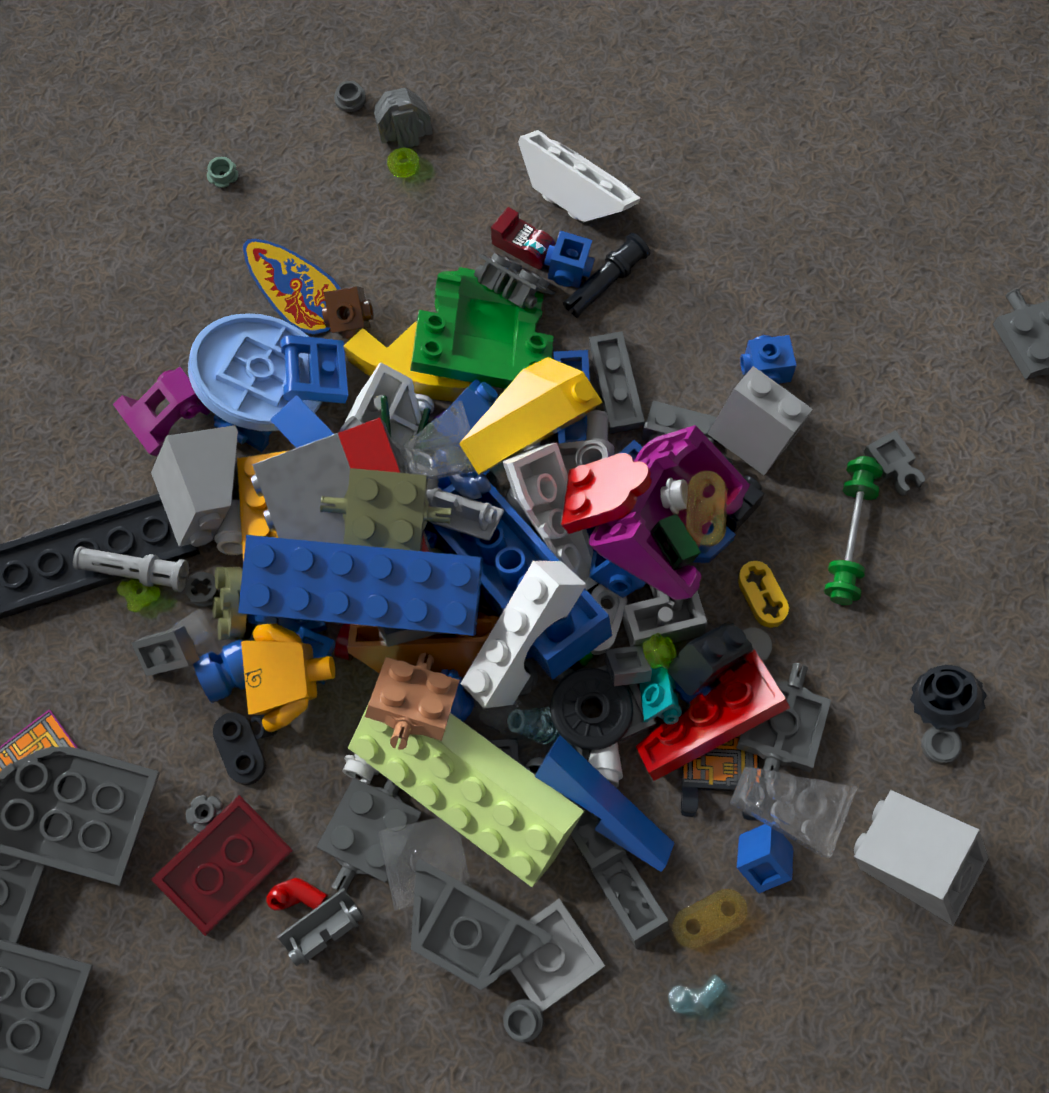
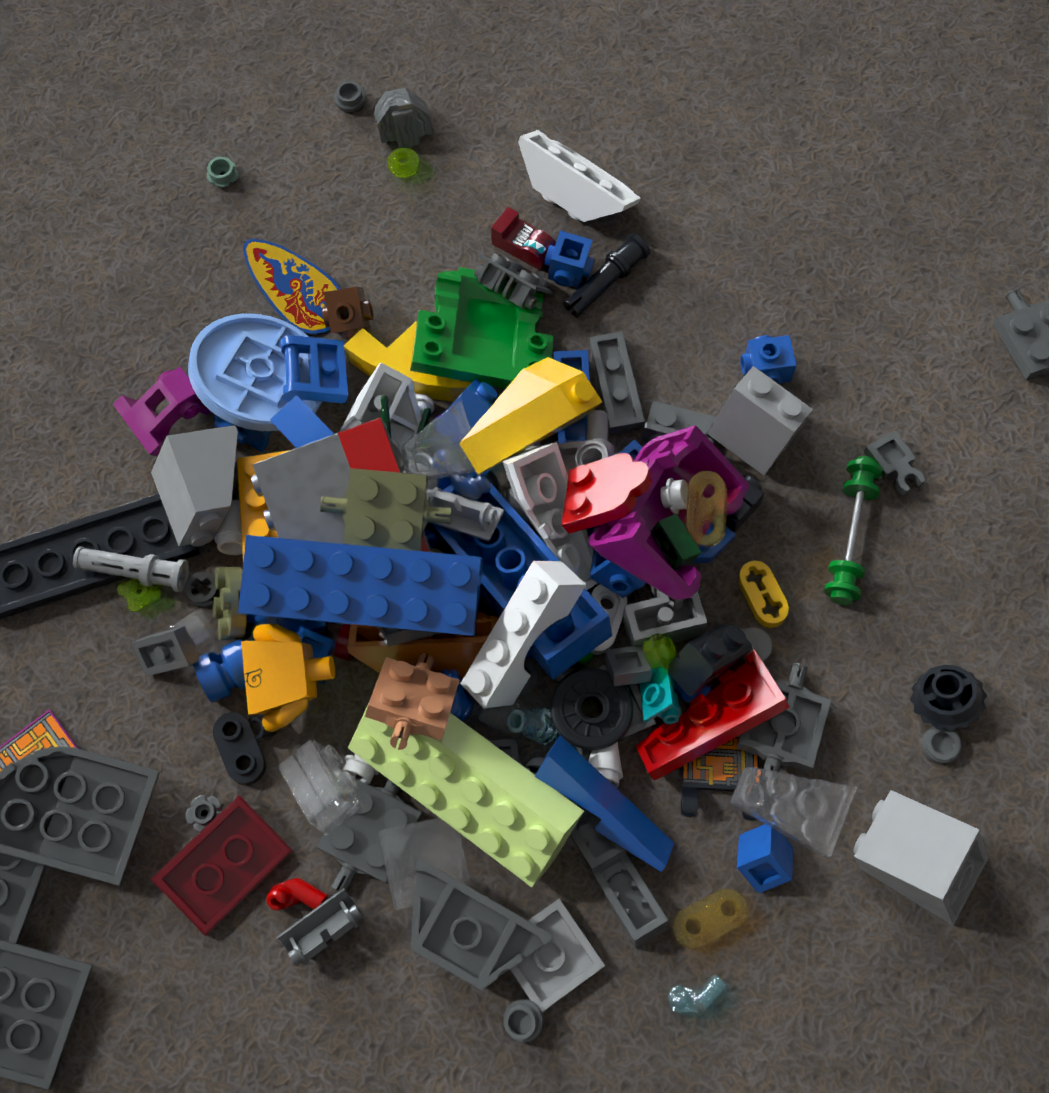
none -> clear brick [279,739,361,834]

